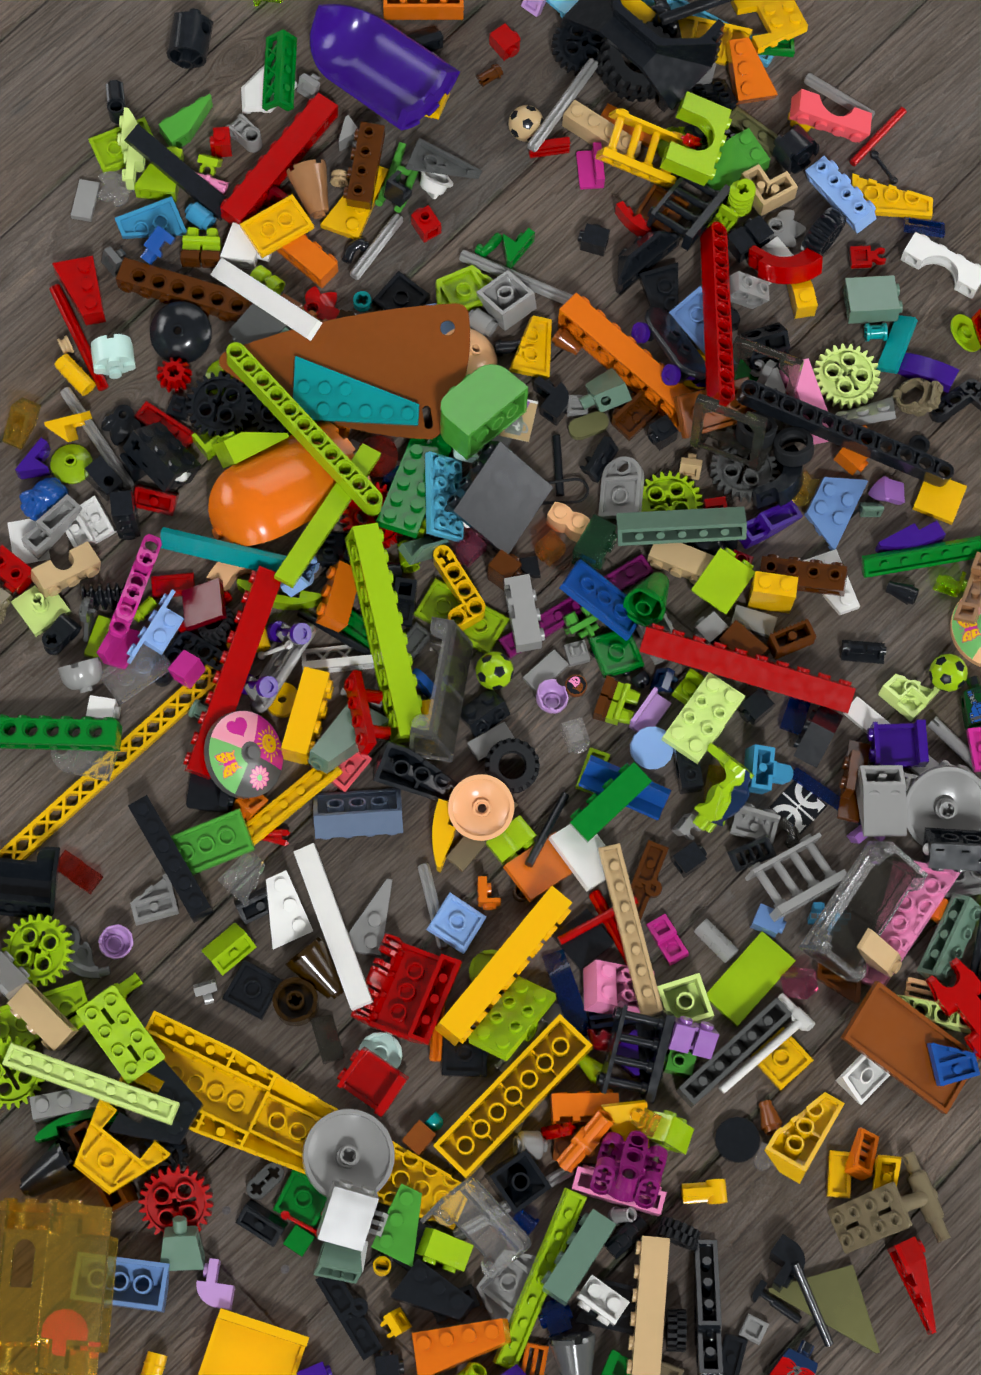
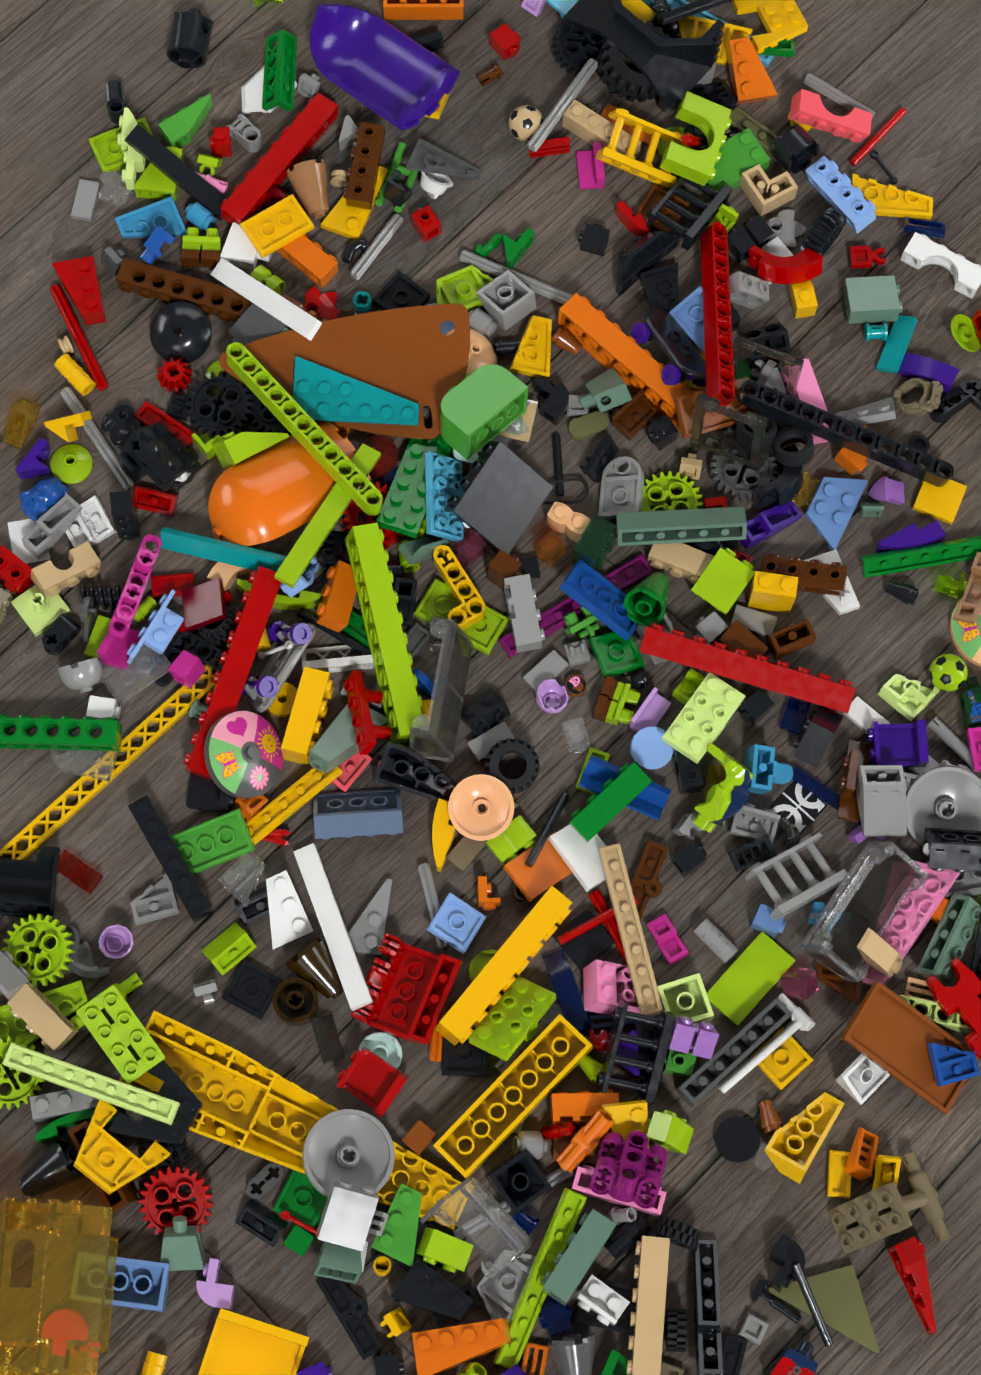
black torso [84,455,123,501] -> none
light aqua brick [91,334,136,379] -> none
teal hinge [424,1111,443,1131] -> none
lime piece [475,652,514,690] -> none
clear yellow tile [631,1107,662,1137] -> none
dark blue tile [649,668,678,693] -> none
yellow piece [681,1179,728,1204] -> none
lime piece [726,178,756,218] -> none
yellowish green gear [813,344,880,409] -> none
black hinge [841,640,887,664] -> none

